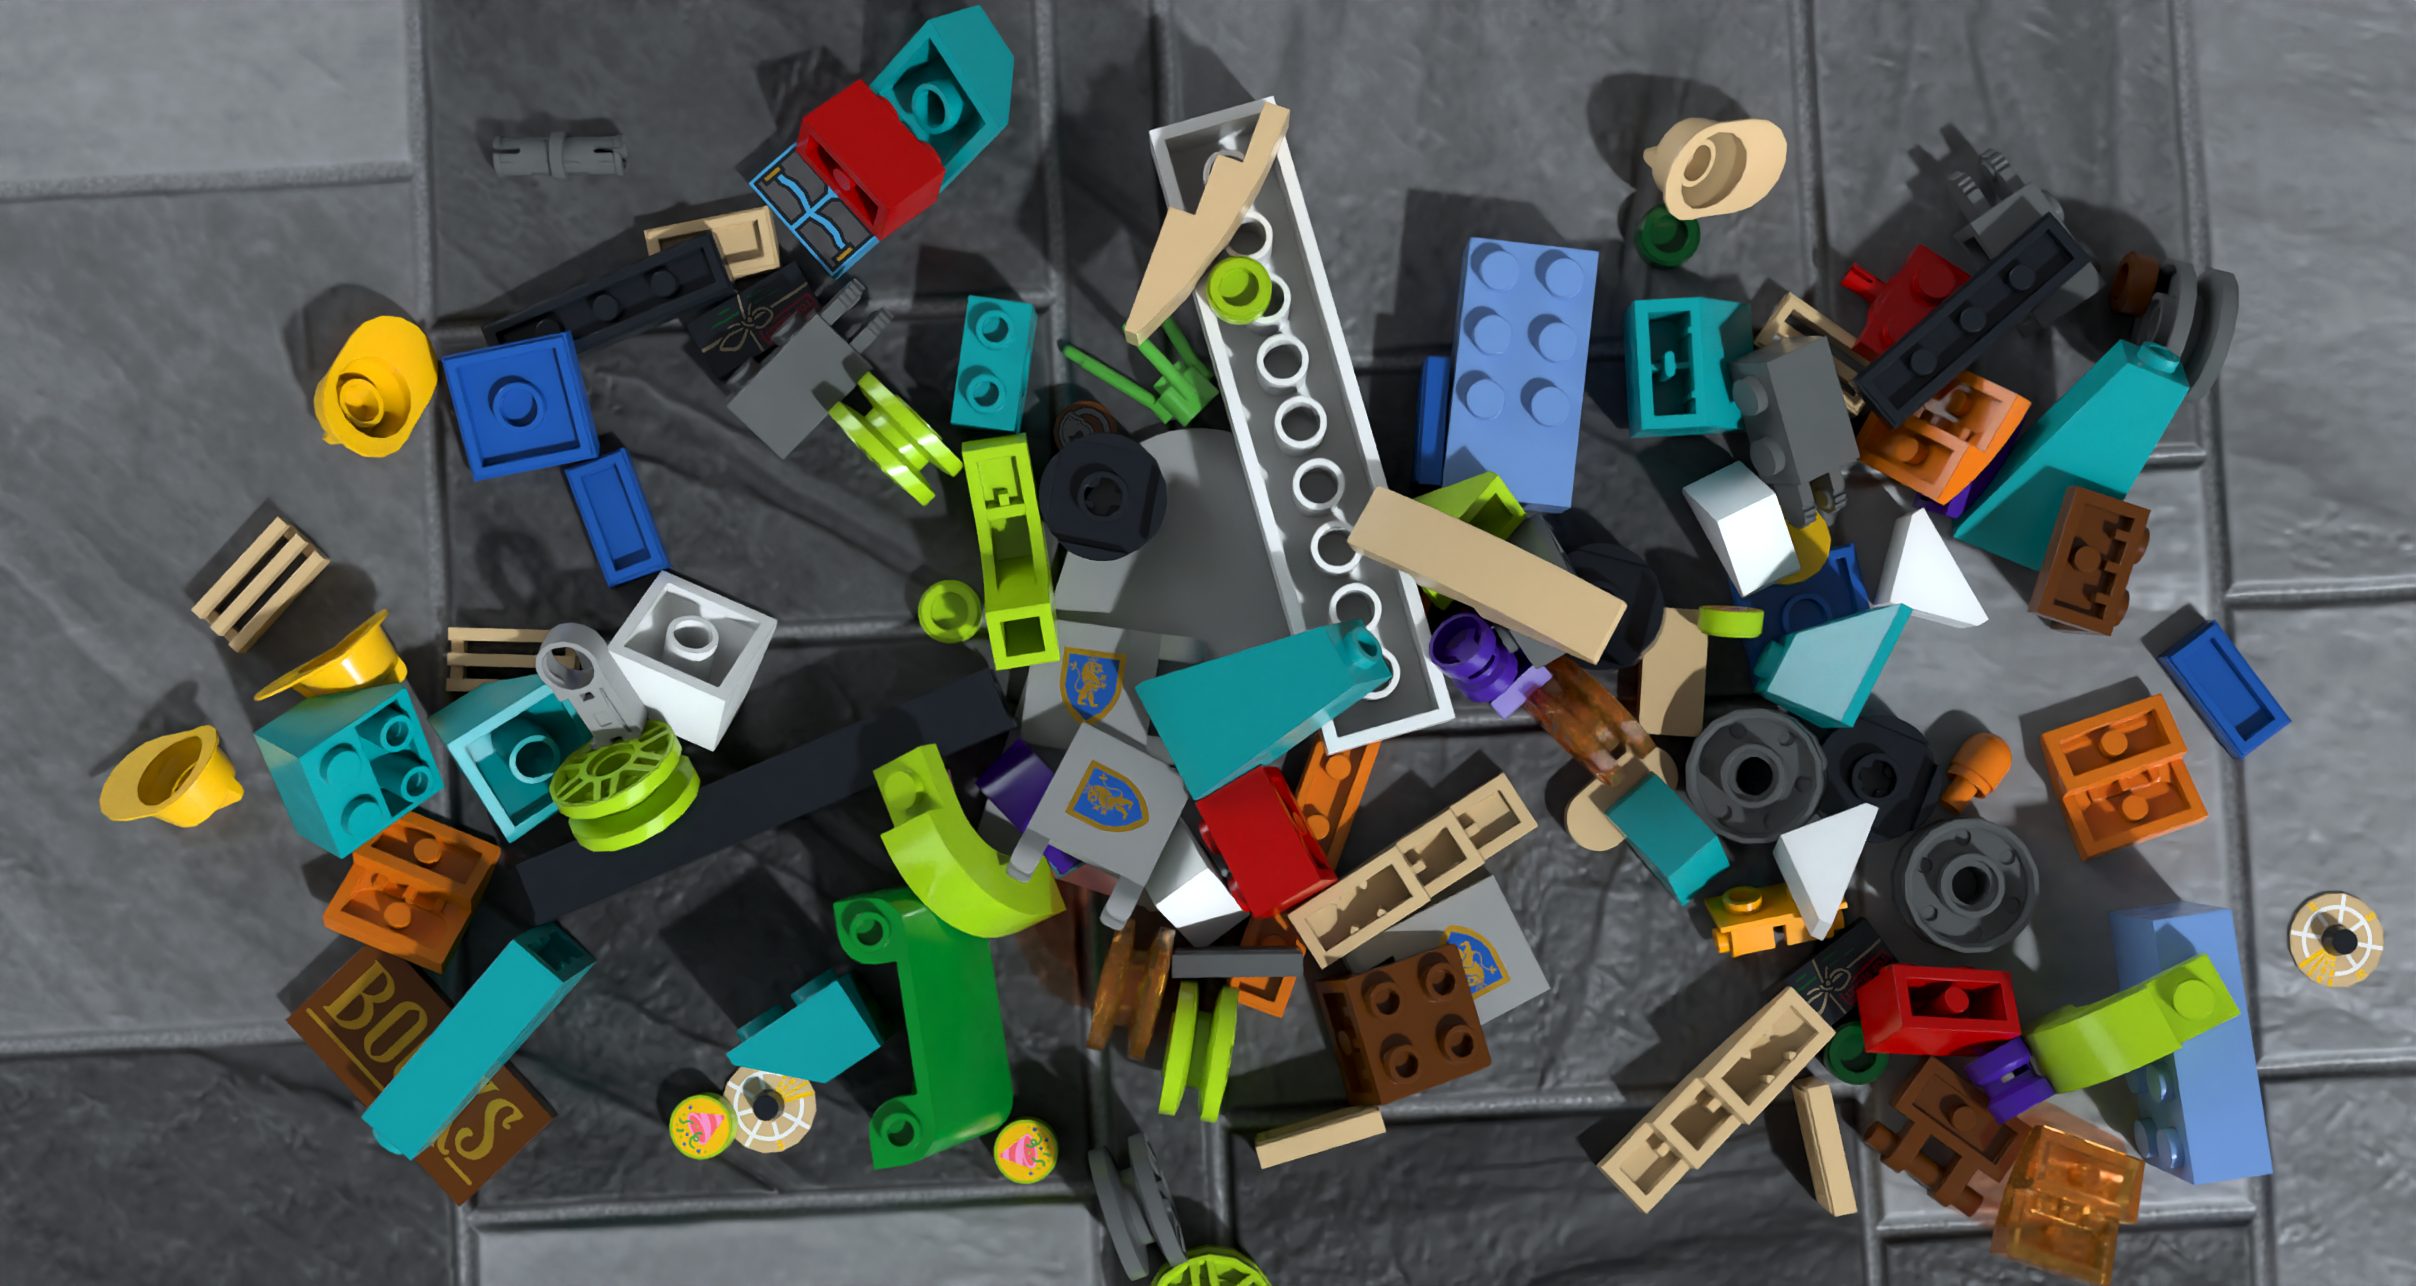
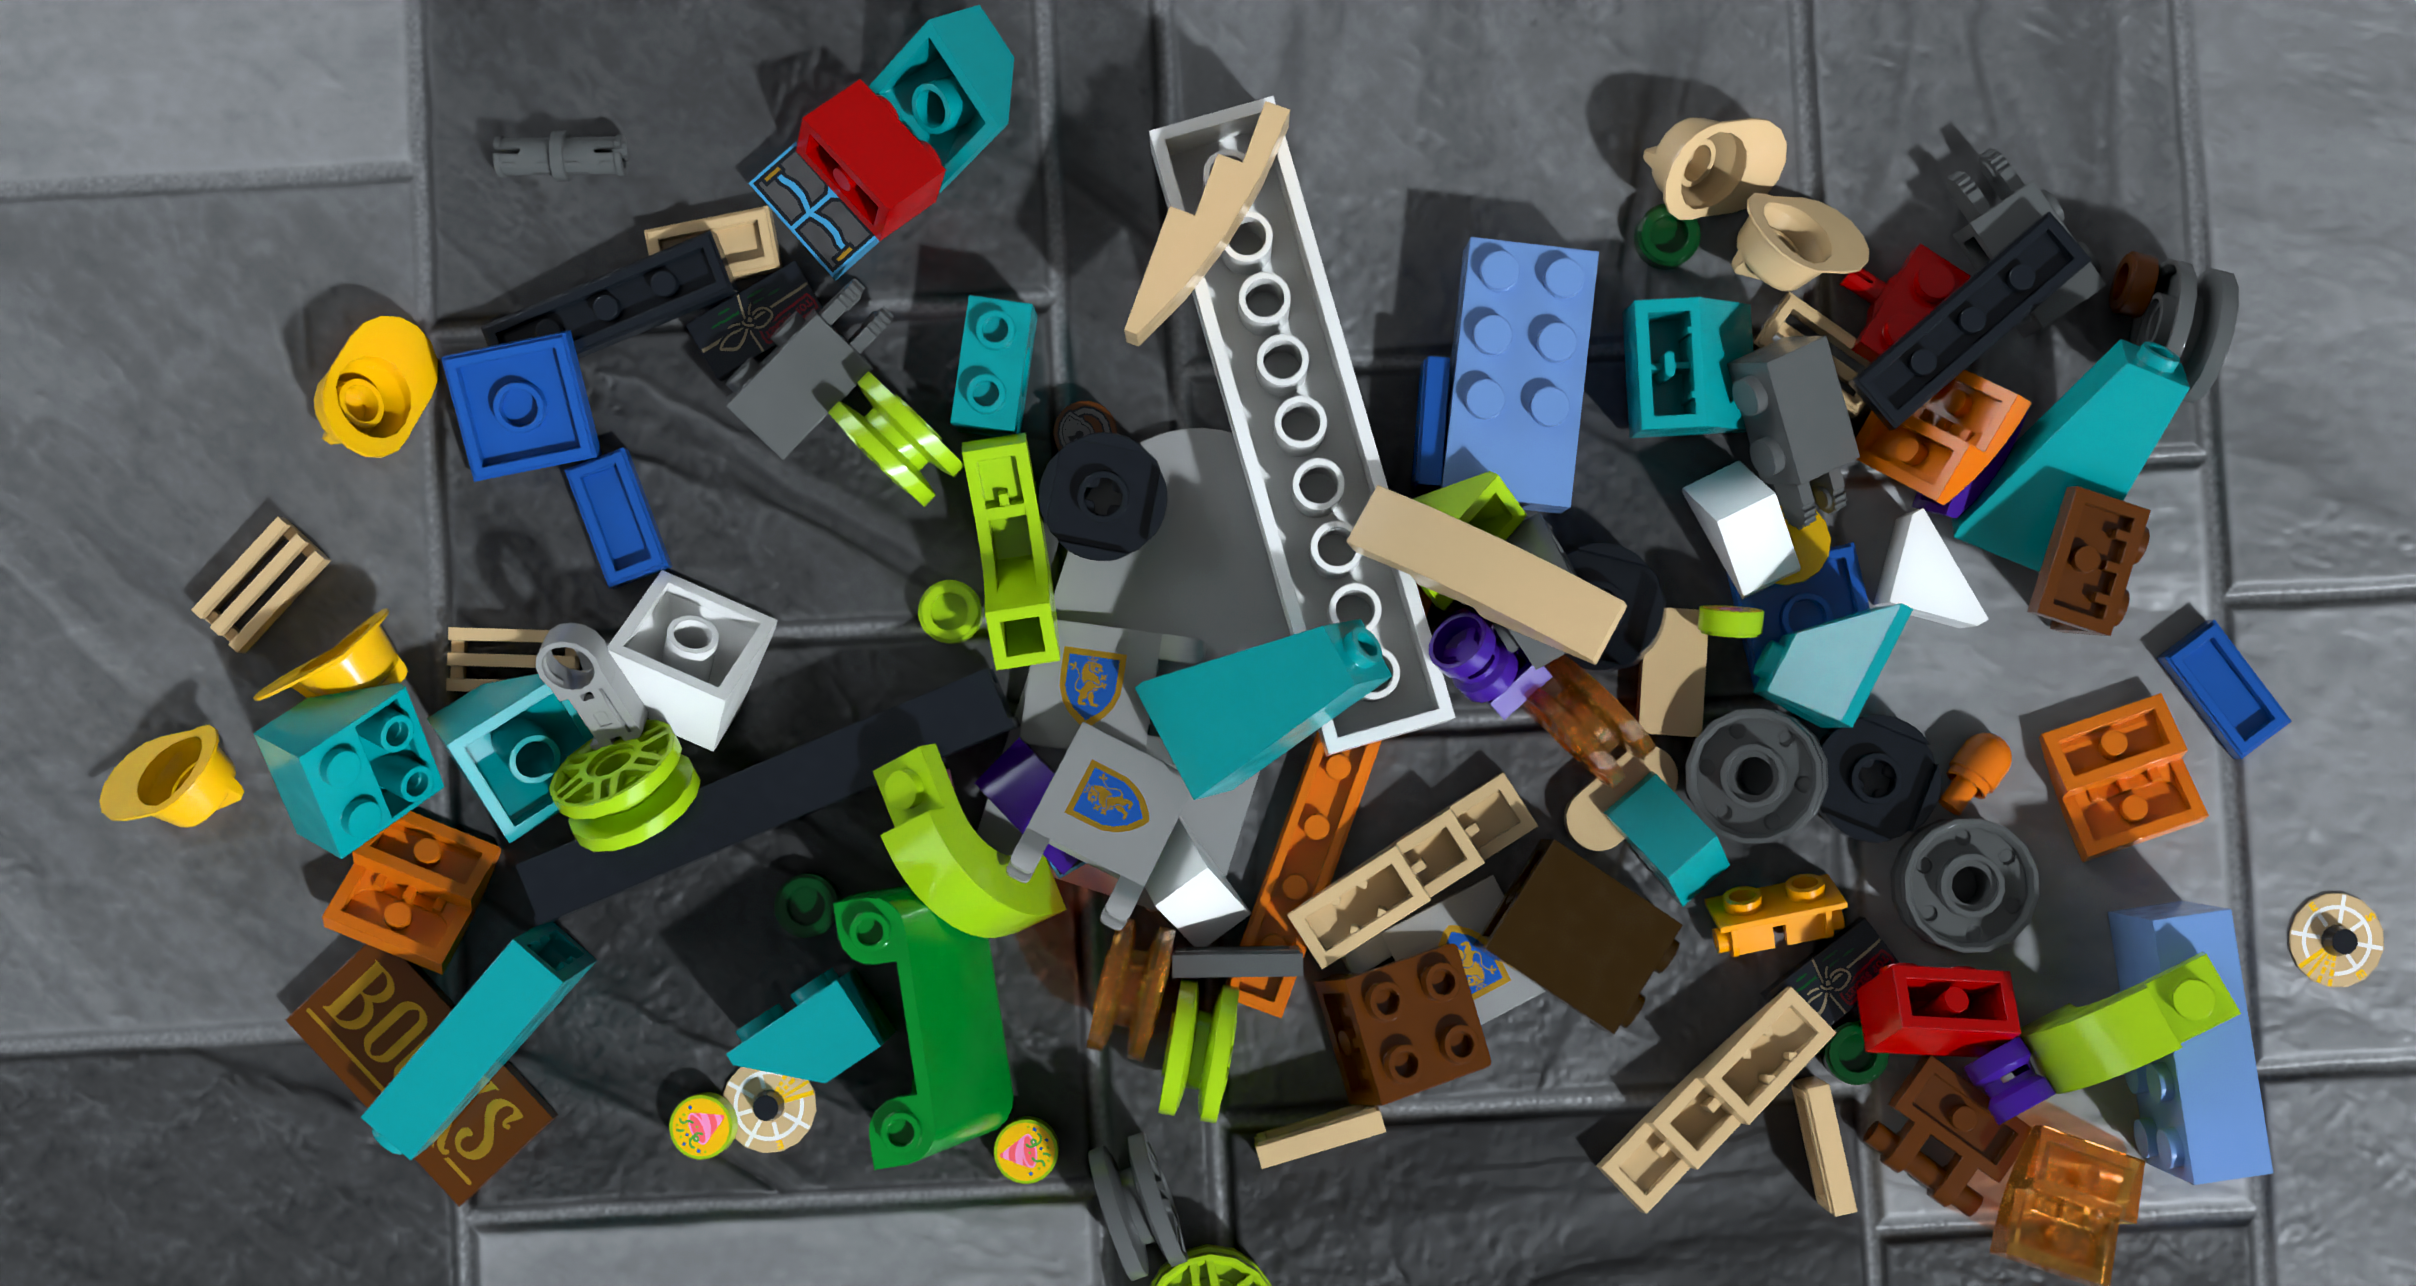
bright green plant [1062,315,1220,427] -> none
red brick [1195,765,1338,918] -> none
lime tile [1206,256,1272,325] -> none
white slope [1772,803,1879,941] -> none
none -> dark green tile [774,873,841,938]
none -> dark brown panel [1473,839,1683,1034]
none -> tan piece [1731,193,1869,292]

